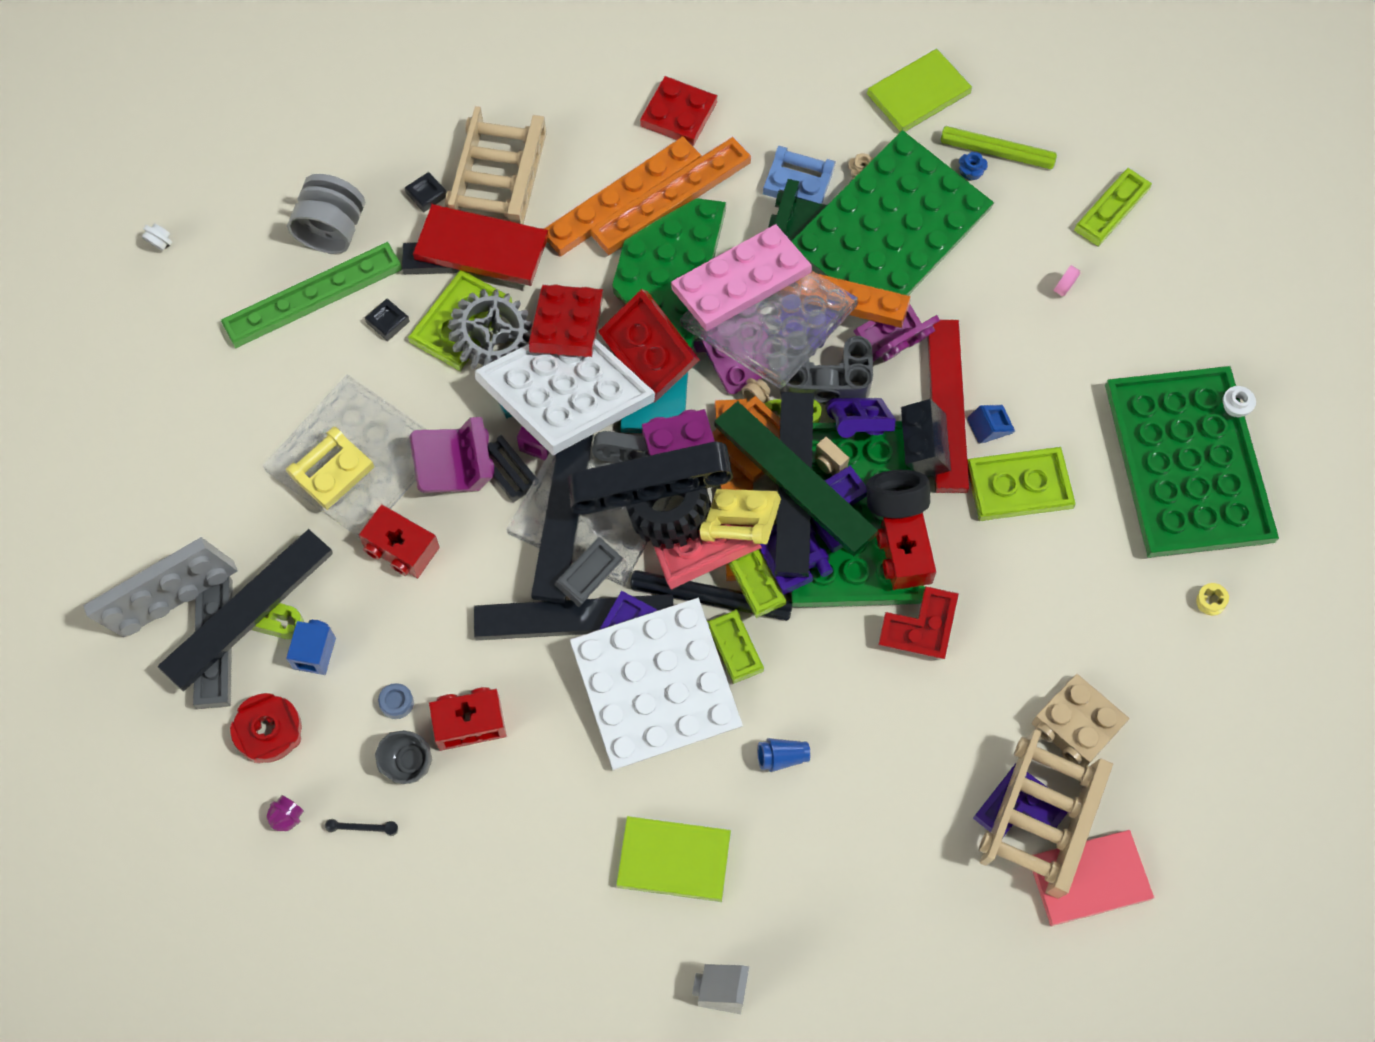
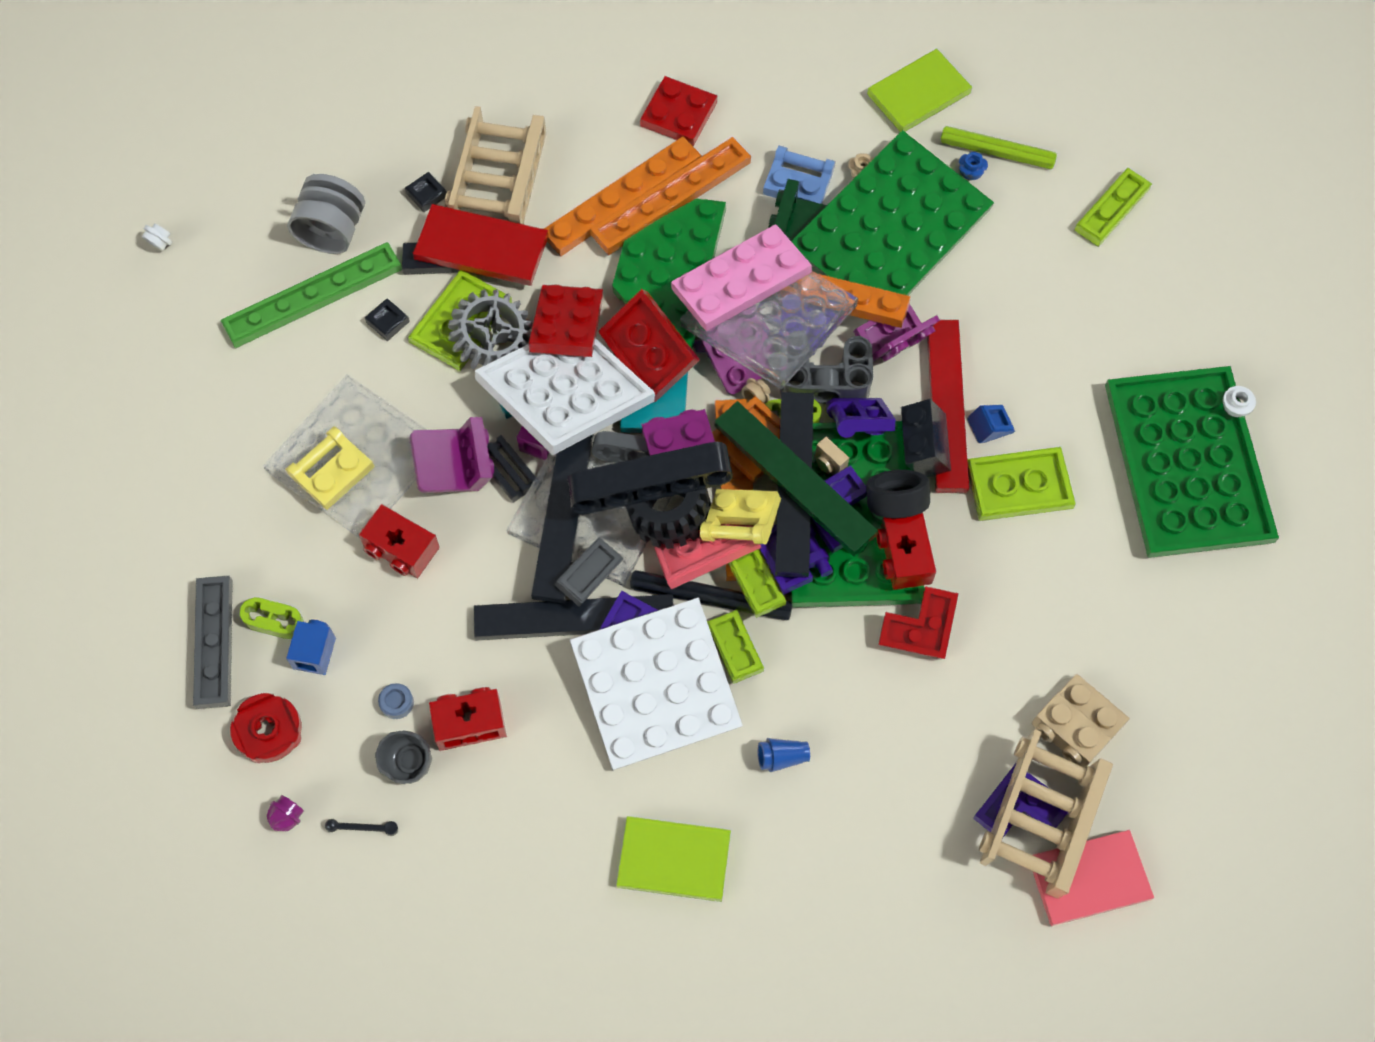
light grey plate [83,537,238,637] -> none
black tile [157,529,333,692] -> none
light grey slope [692,964,749,1014] -> none
bright pink tile [1054,265,1080,297] -> none
light yellow bush [1196,583,1229,616] -> none

